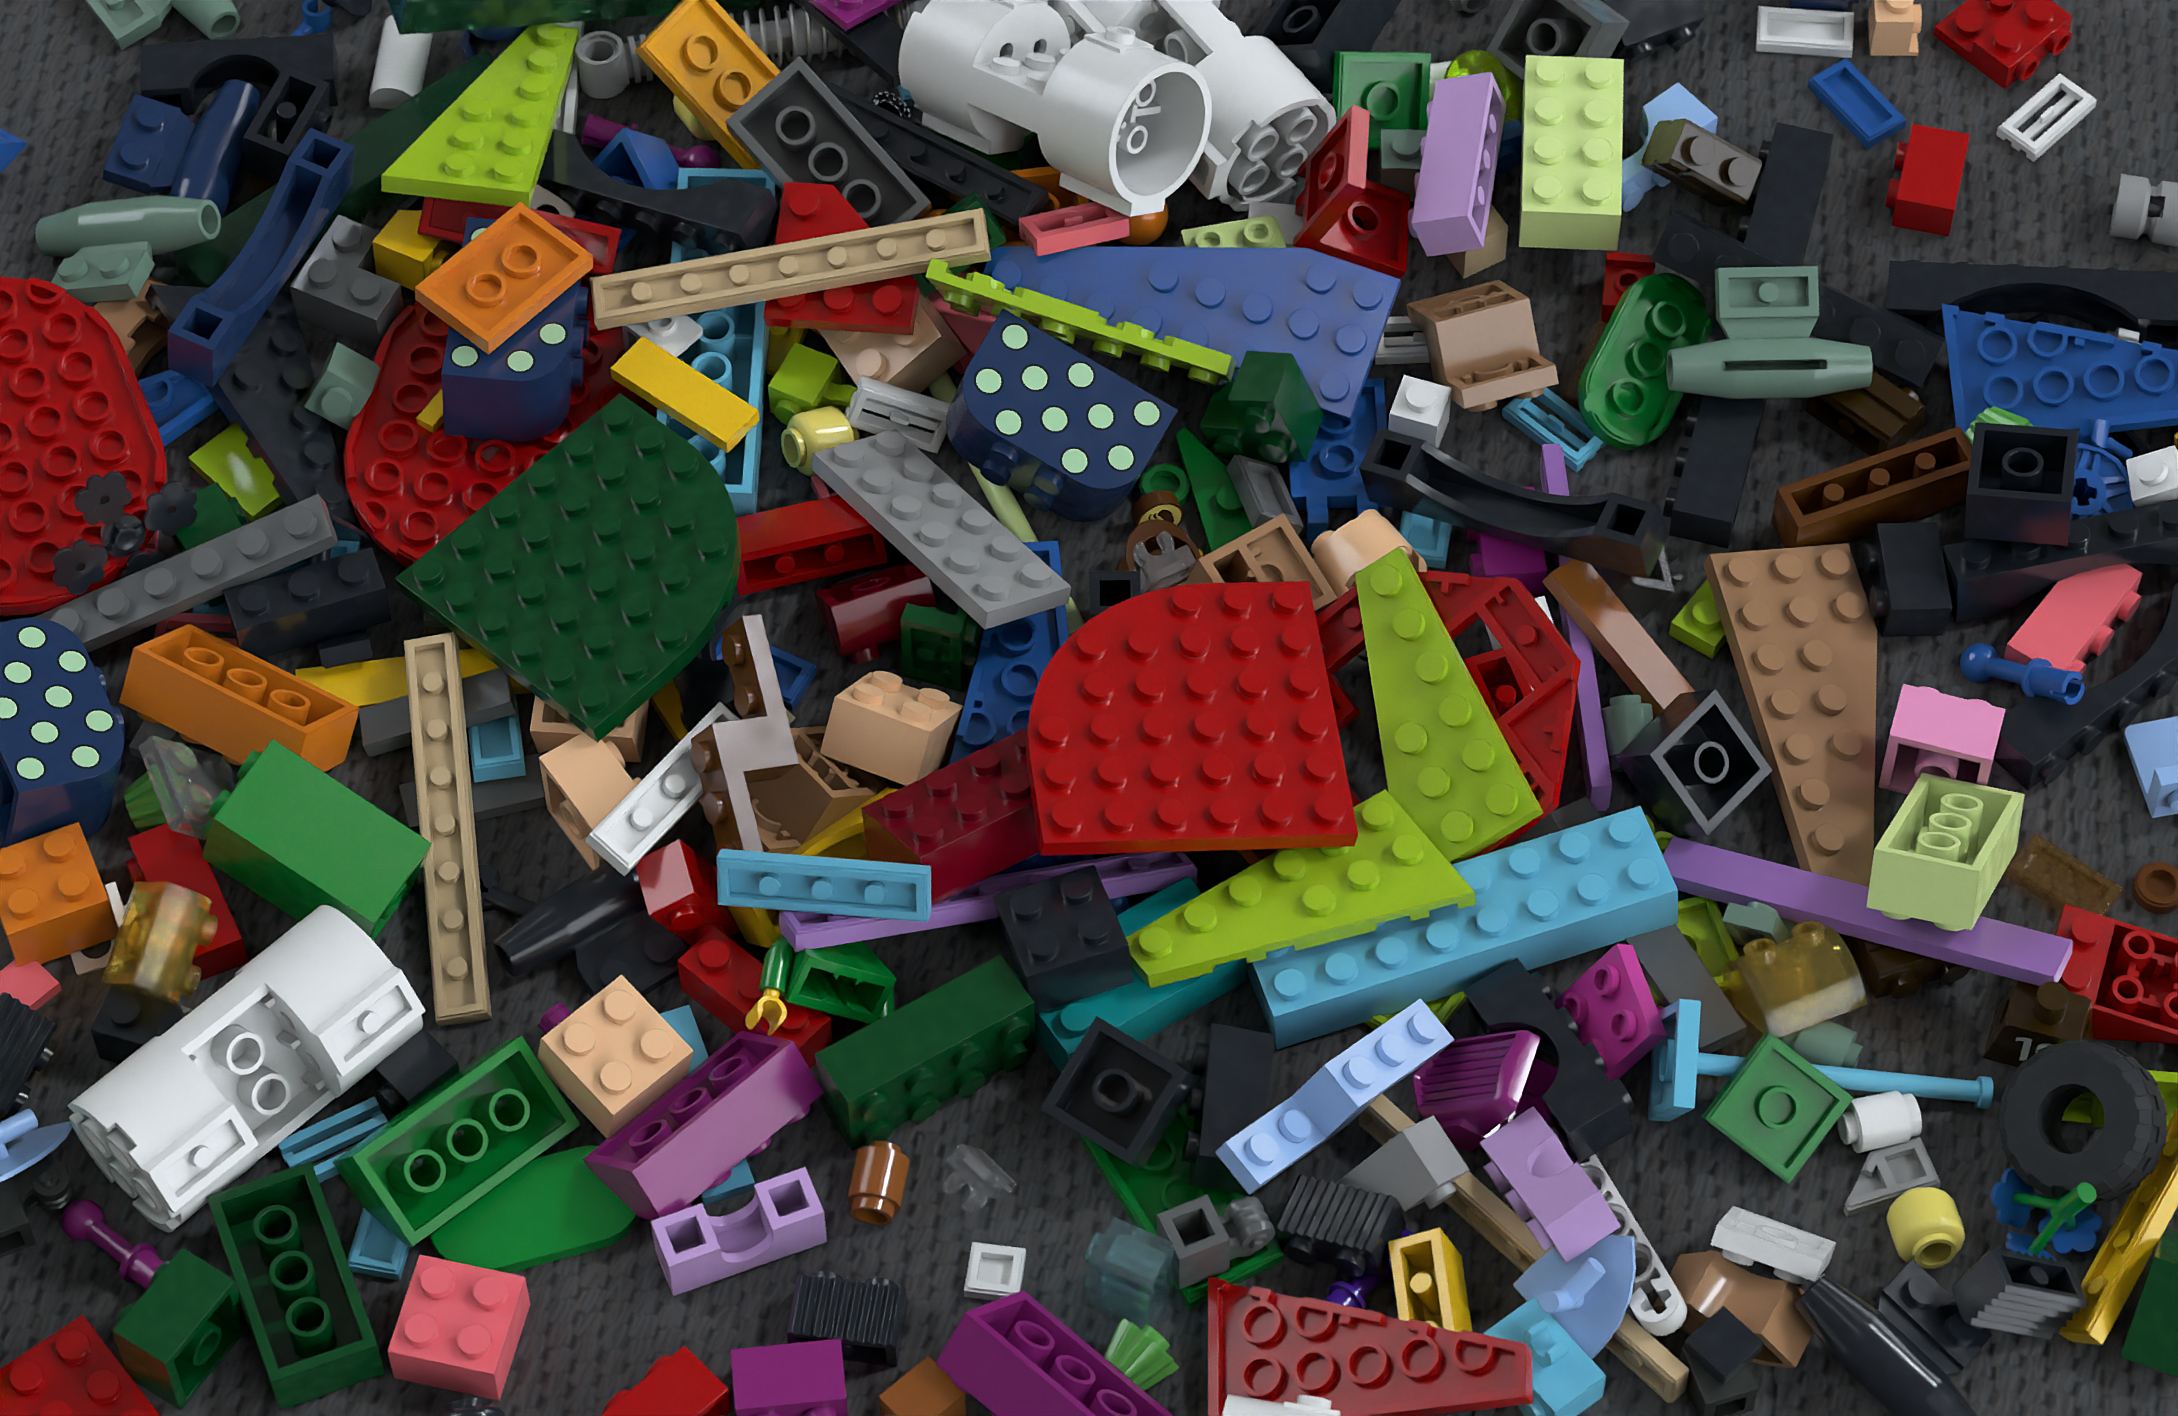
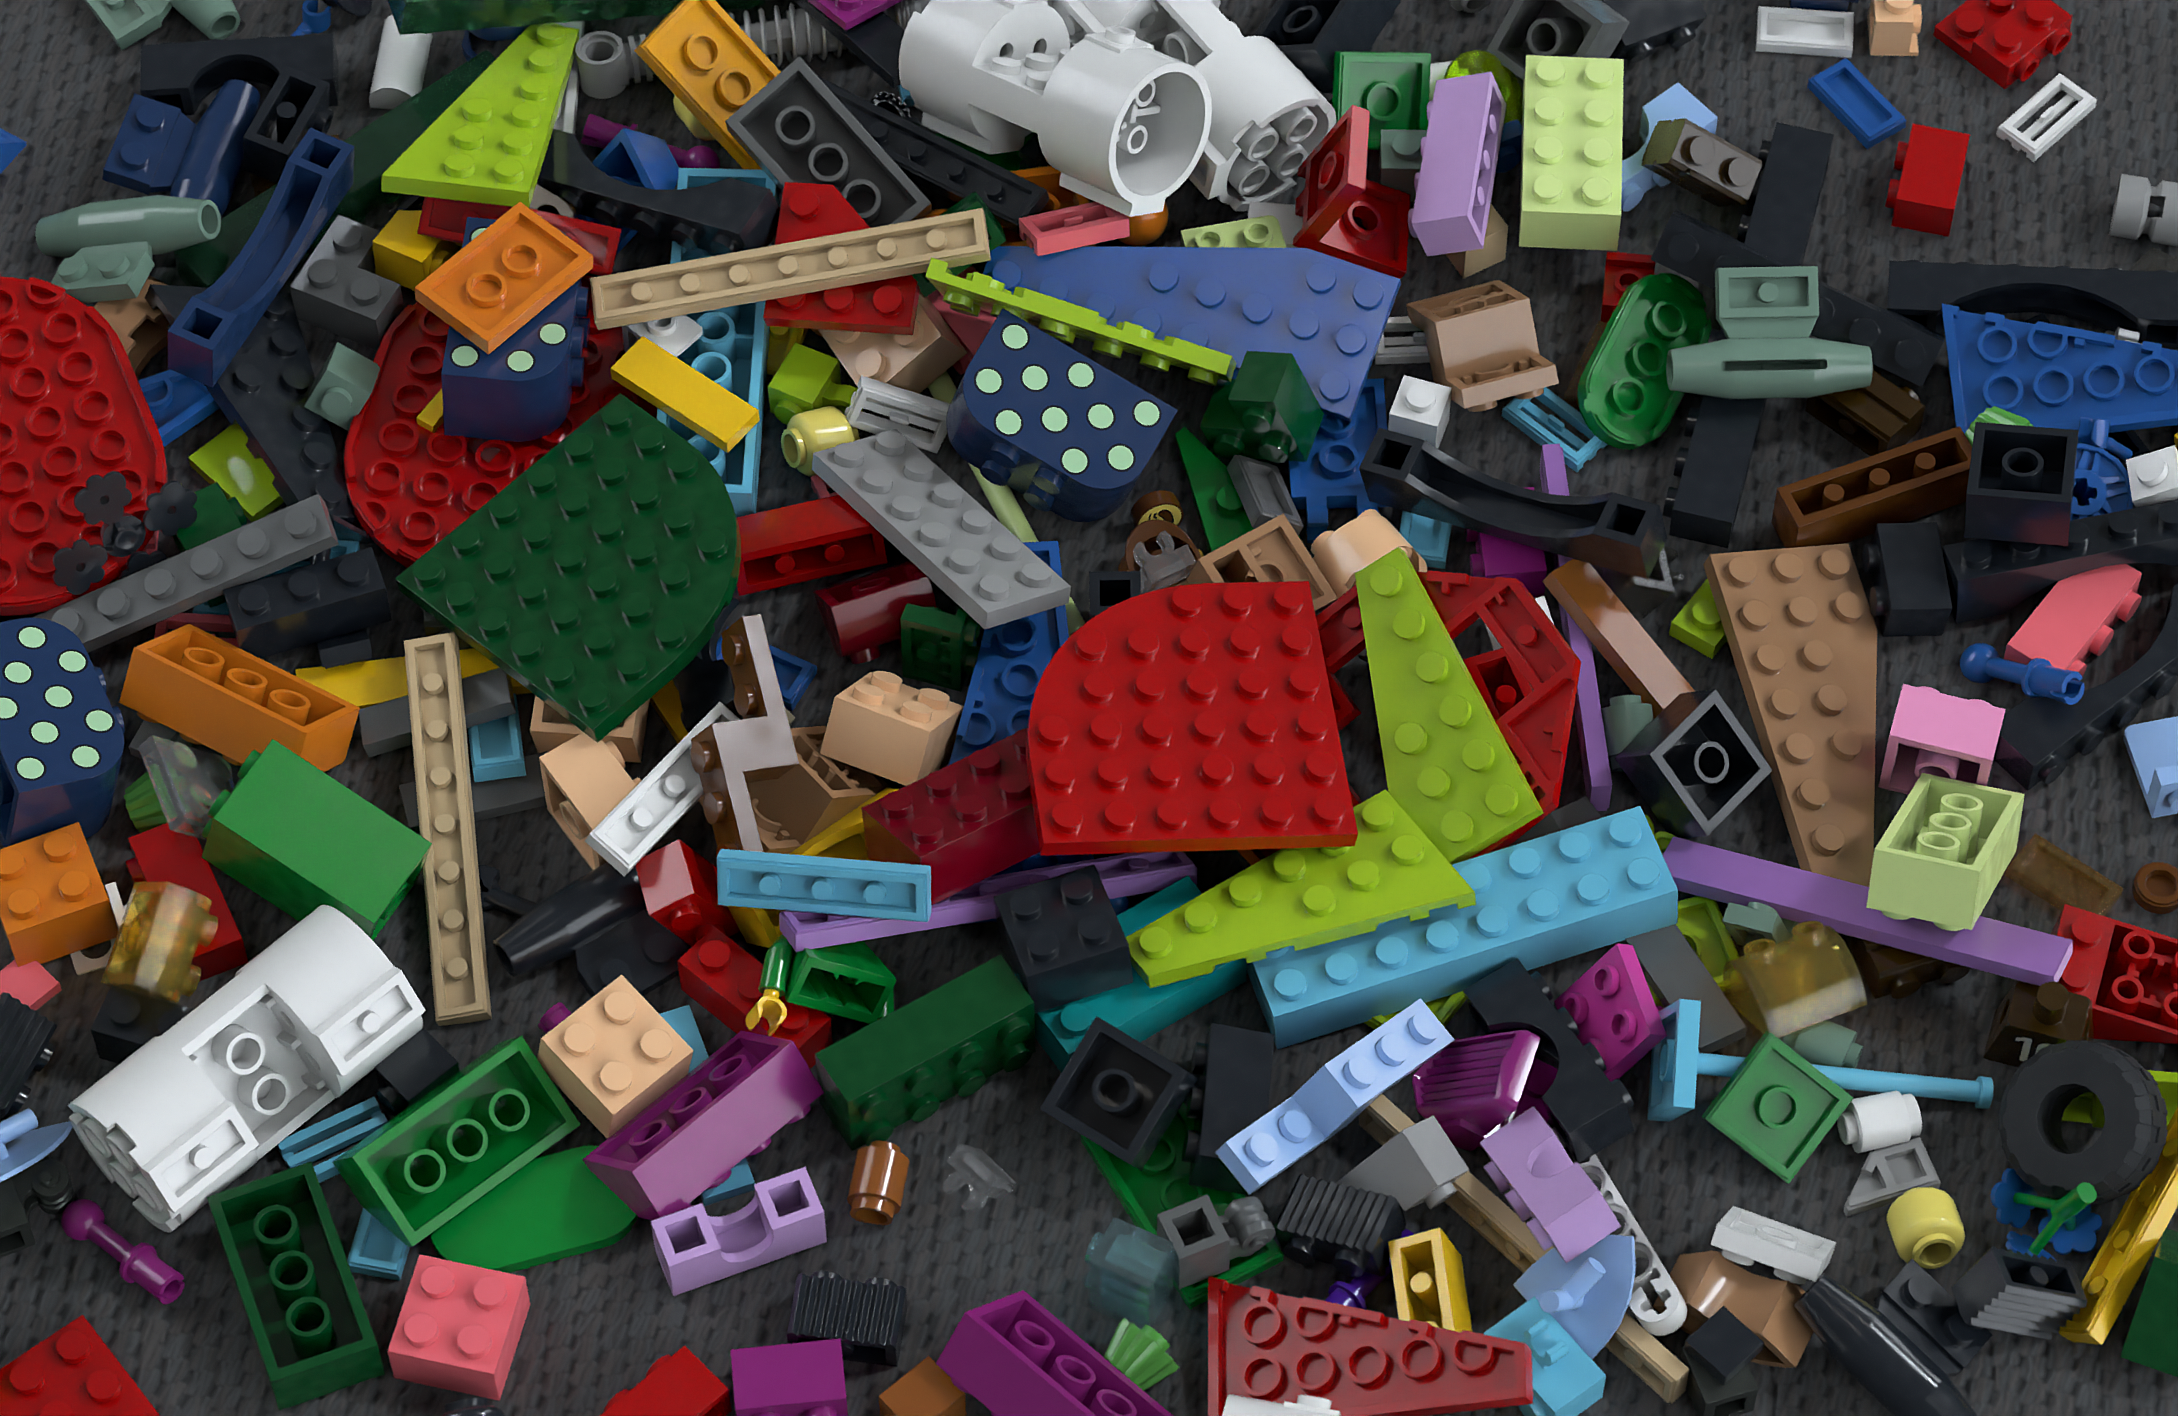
dark green brick [113,1247,249,1410] -> none
white tile [964,1242,1026,1301] -> none
green tile [1139,464,1190,507] -> none

